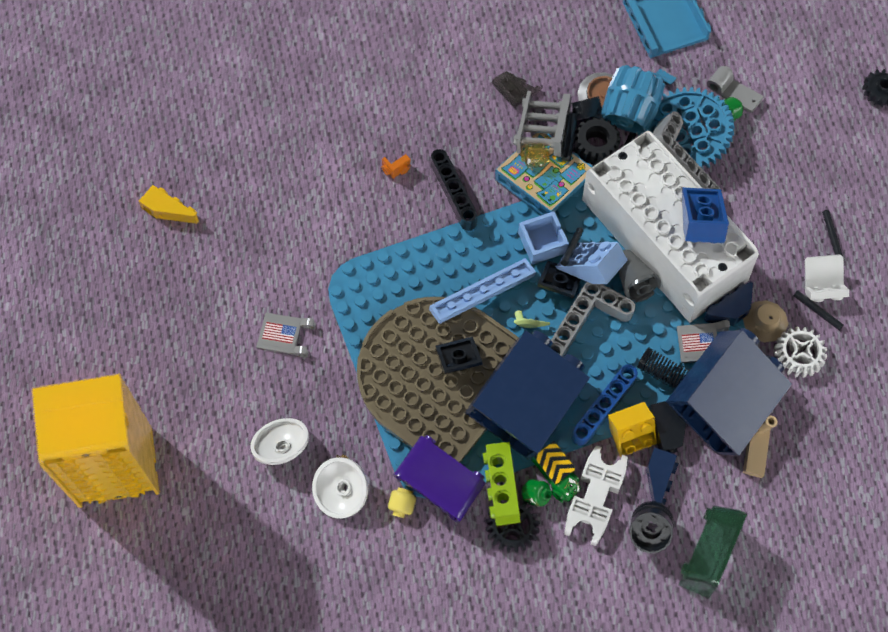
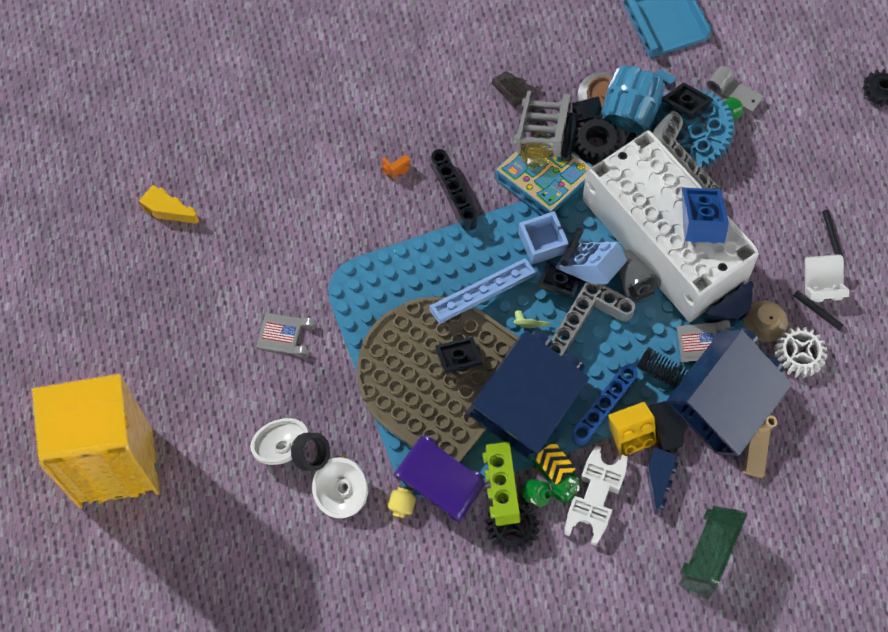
black wheel [629,501,674,553] -> none
none -> black tyre [291,433,330,471]
none -> black slope [661,82,713,117]

